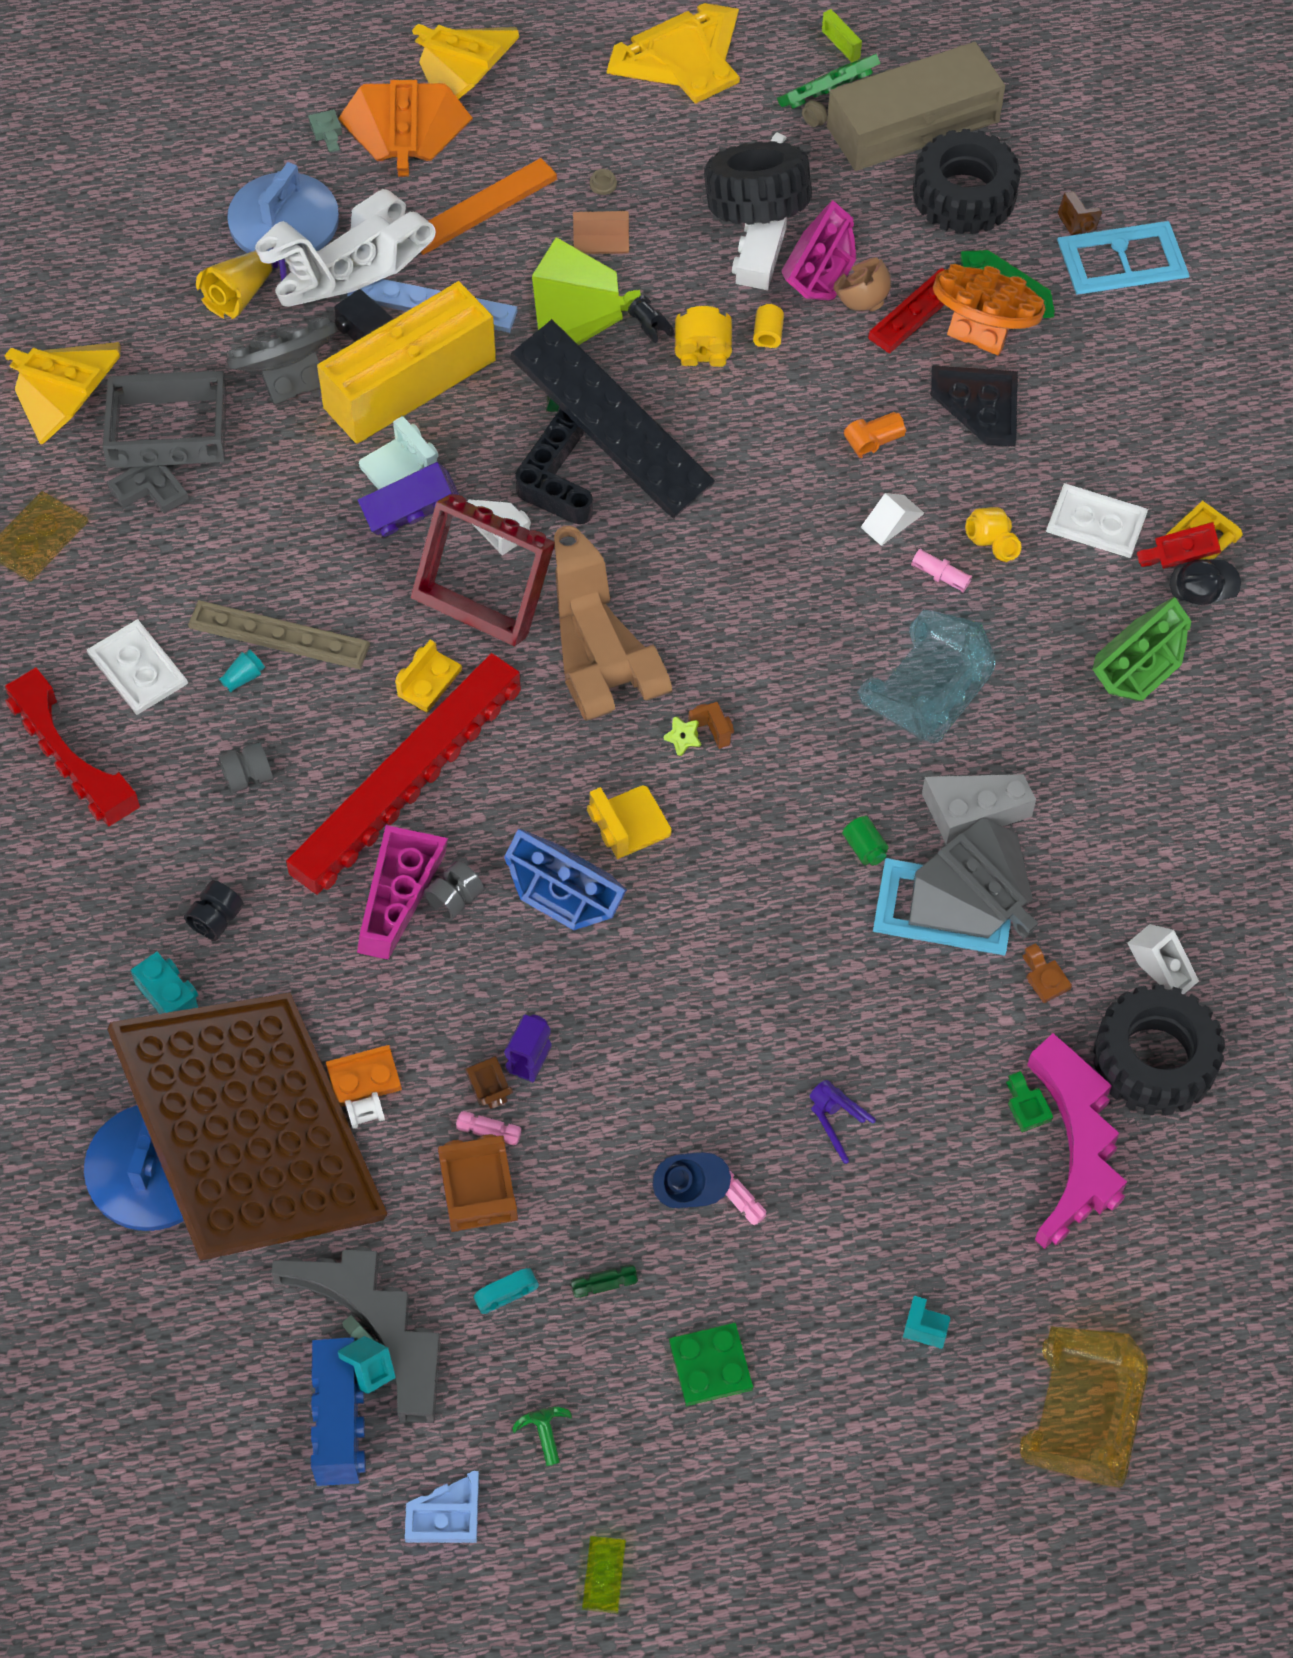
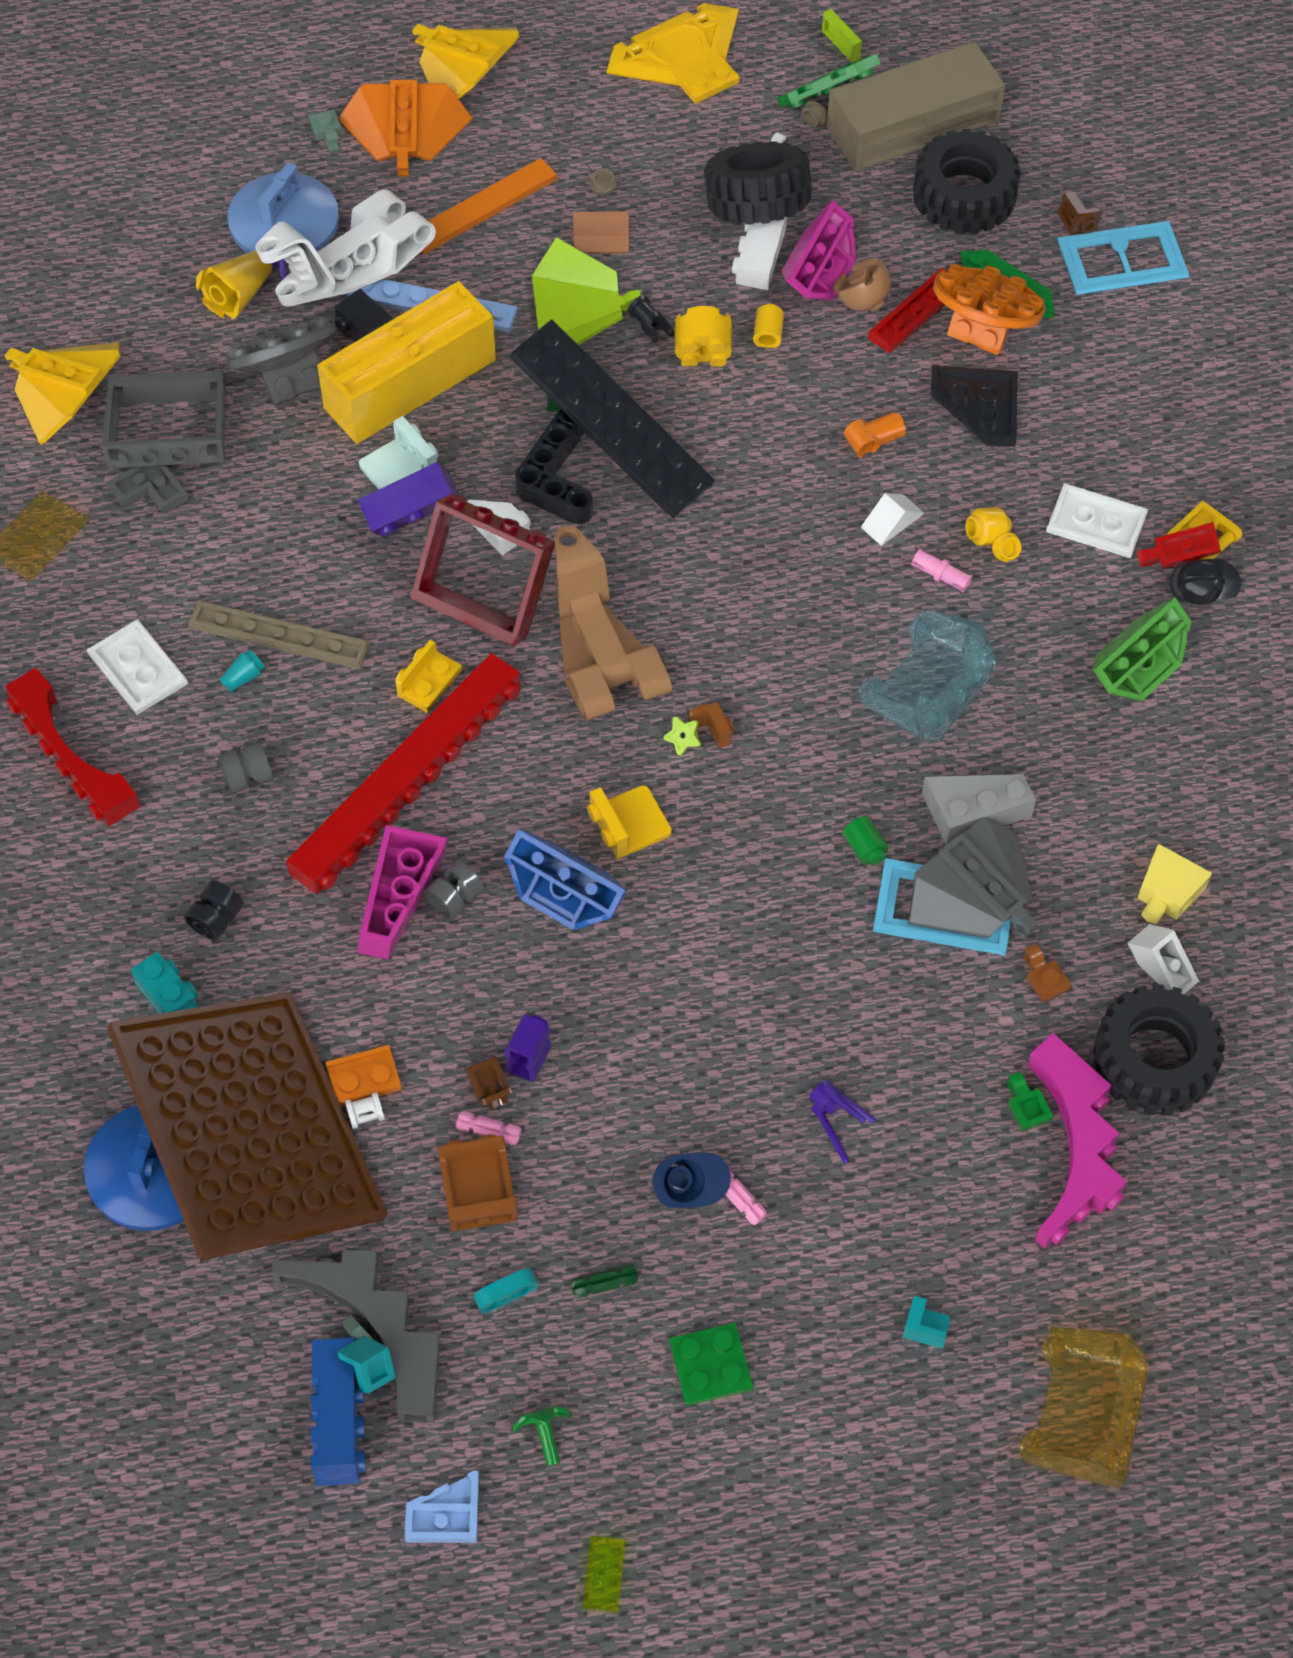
none -> light yellow torso [1138,844,1212,924]

